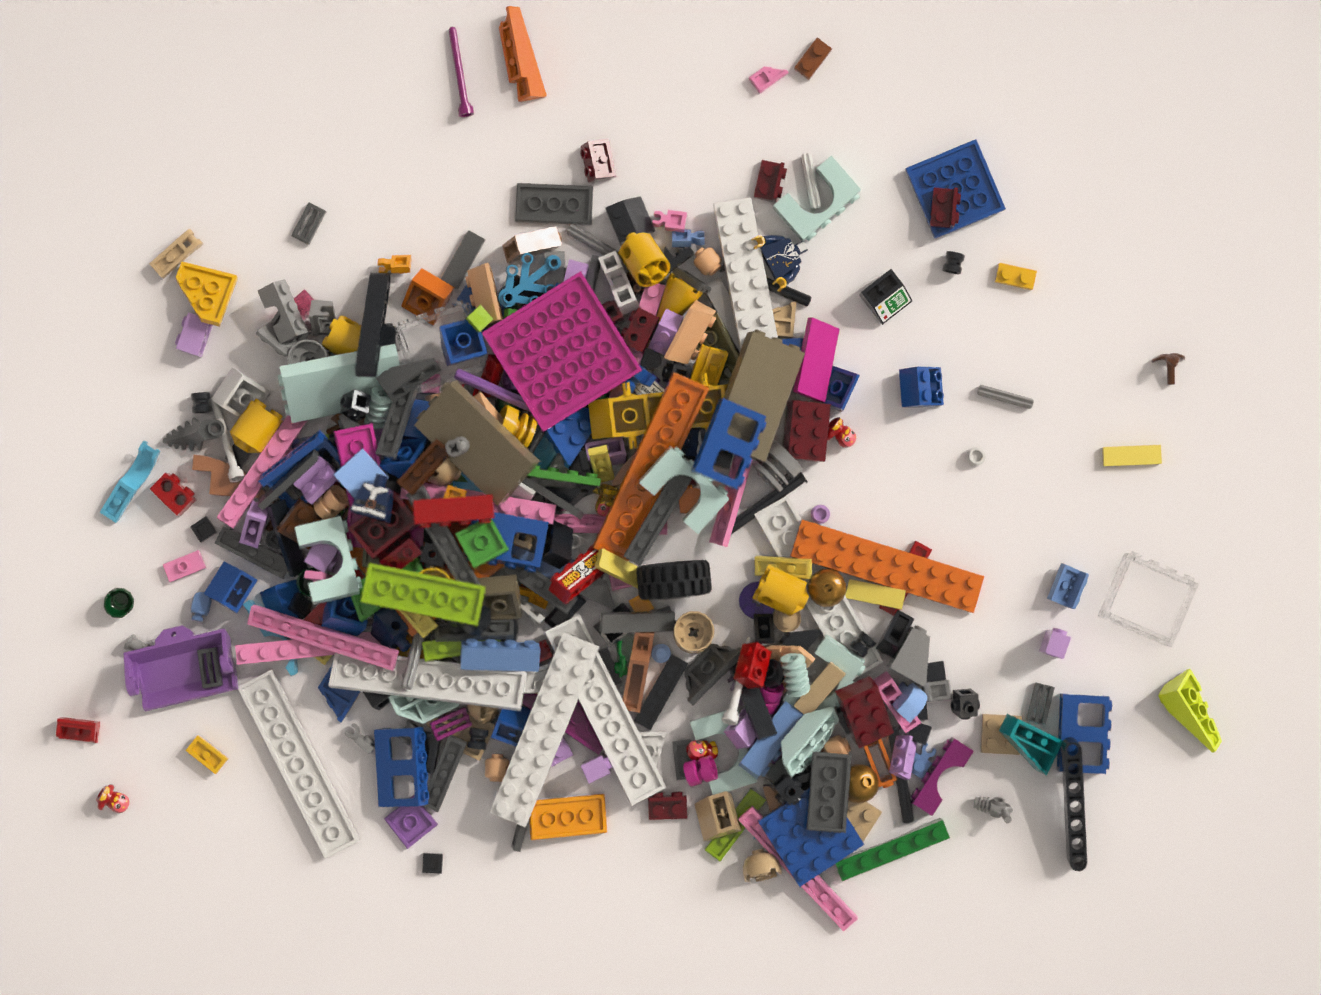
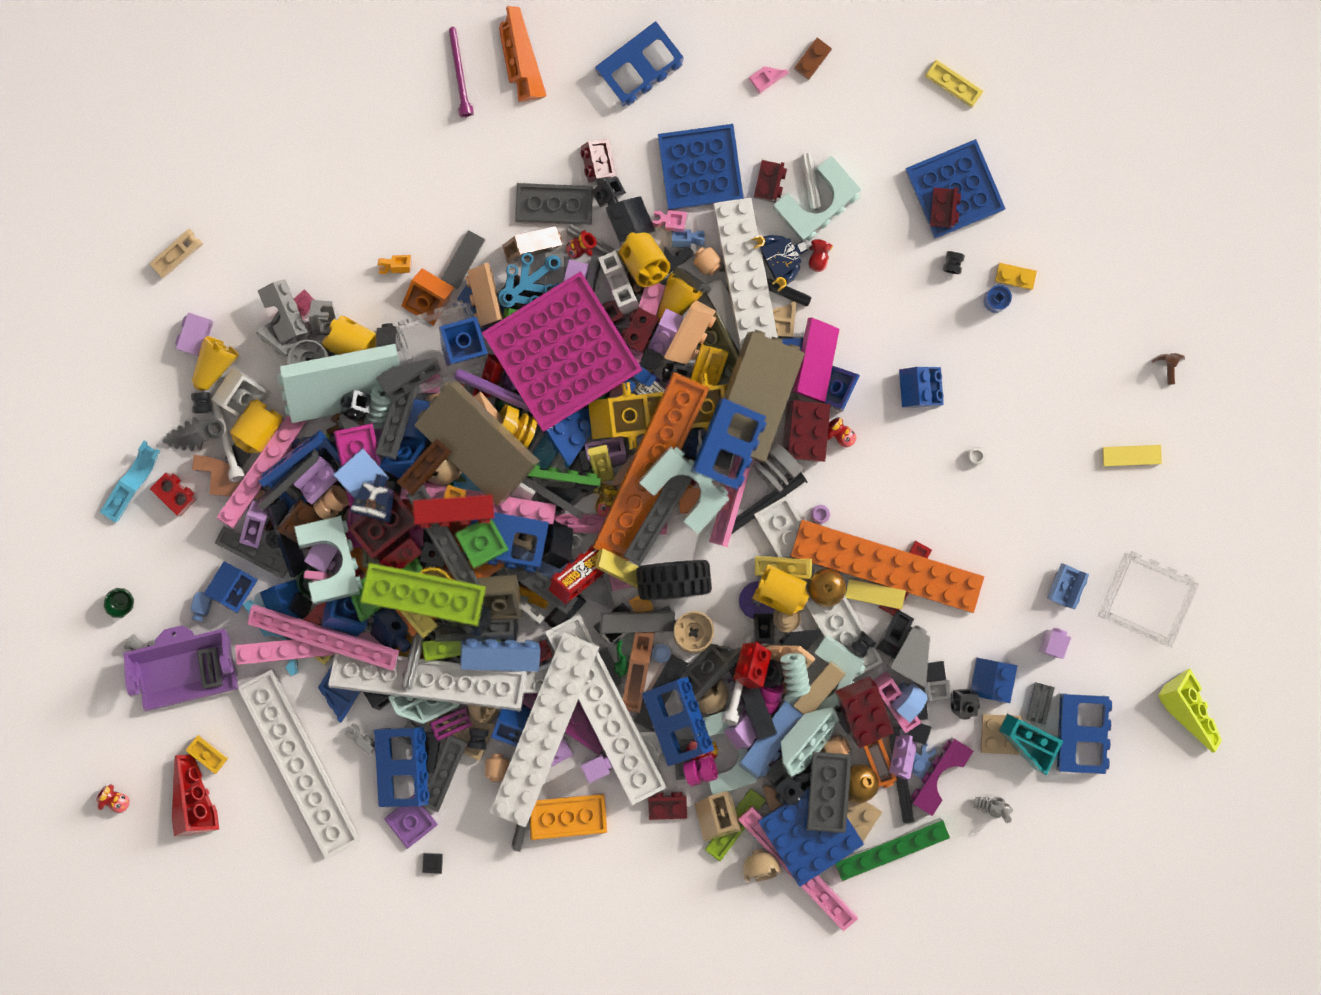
red hinge [56,717,100,743] -> none
bright pink plate [163,550,206,582] -> none
yellow plate [176,262,238,327] -> none
black tile [190,516,217,543] -> none
dark grey tile [291,202,327,245] -> none
black beam [355,273,391,377] -> none
light grey bush [445,436,469,457] -> none
lime tile [465,305,493,333] -> none
black slope [859,269,913,325] -> none
light grey axle [977,385,1034,409] -> none
black beam [1061,737,1087,871] -> none
none -> red wedge [172,755,219,836]
none -> yellow cone [192,336,239,391]
none -> red animal [566,230,597,259]
none -> black brick [592,177,626,207]
none -> blue window [595,21,684,107]
none -> blue window [642,677,714,766]
none -> blue plate [658,124,744,210]
none -> tan cylinder [697,679,729,714]
none -> red animal [808,239,833,272]
none -> light yellow tile [925,60,983,108]
none -> blue slope [971,657,1018,703]
none -> blue wheel [983,285,1012,313]

